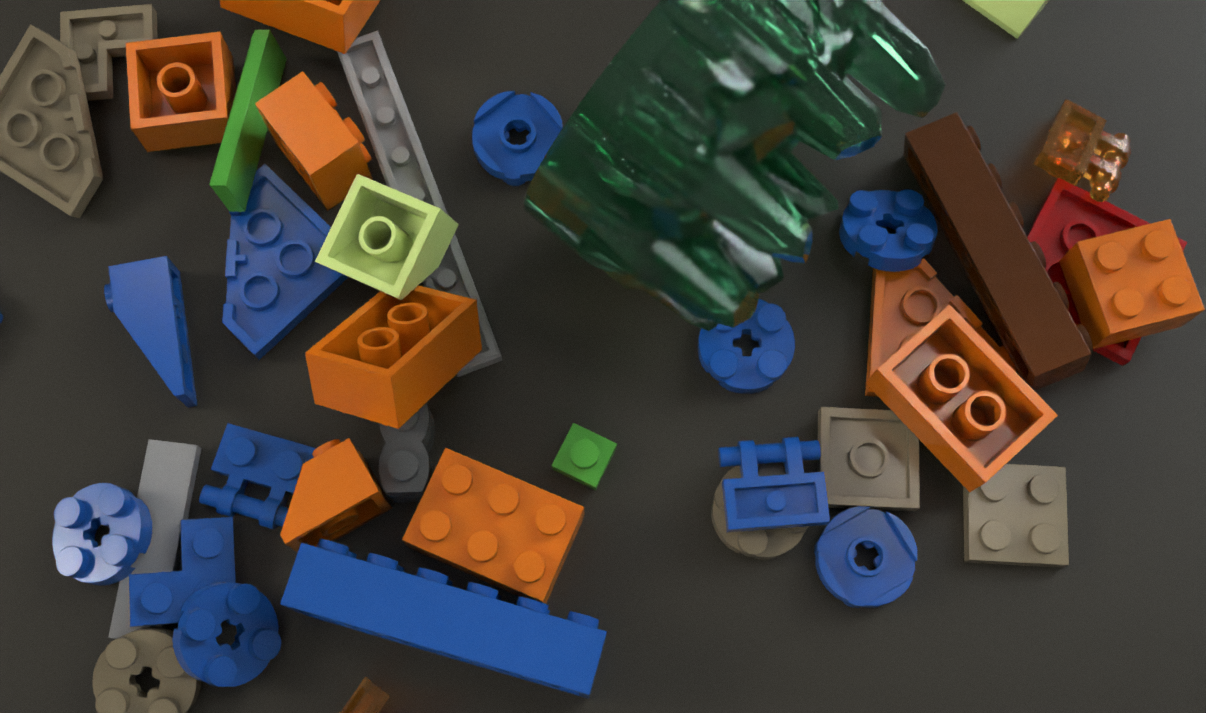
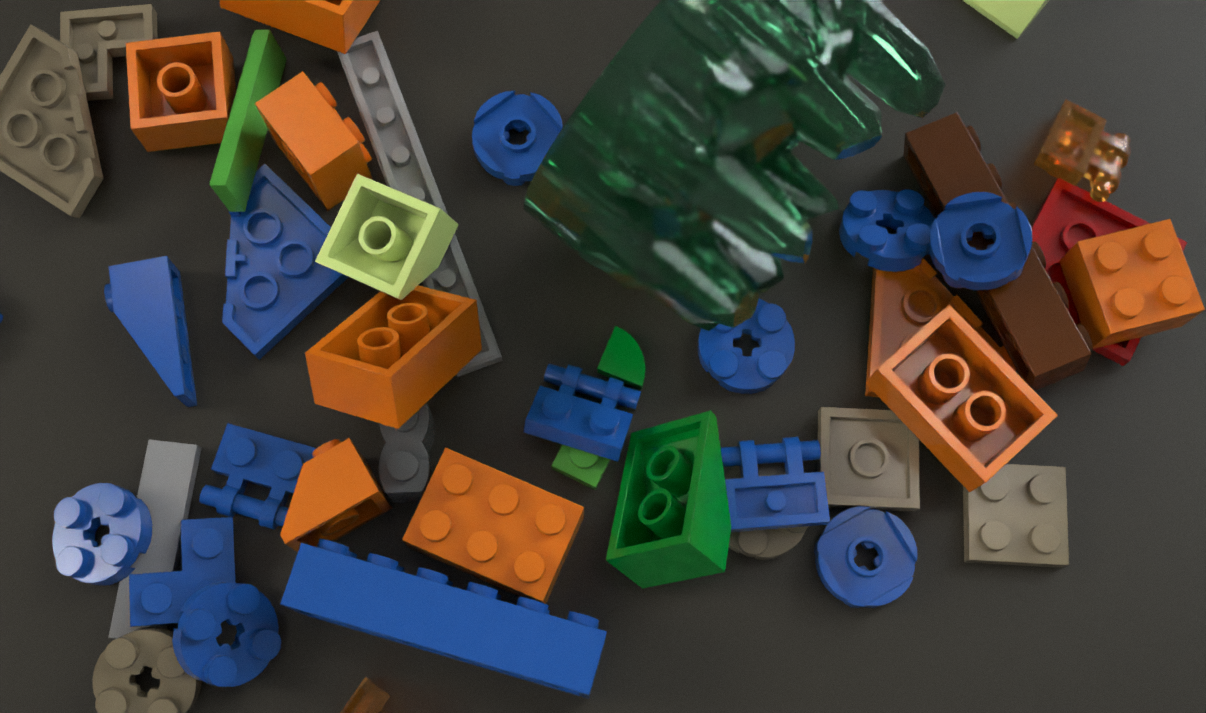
none -> blue plate [523,363,641,462]
none -> green tile [597,326,645,390]
none -> green slope [606,410,732,589]
none -> blue plate [929,192,1032,290]

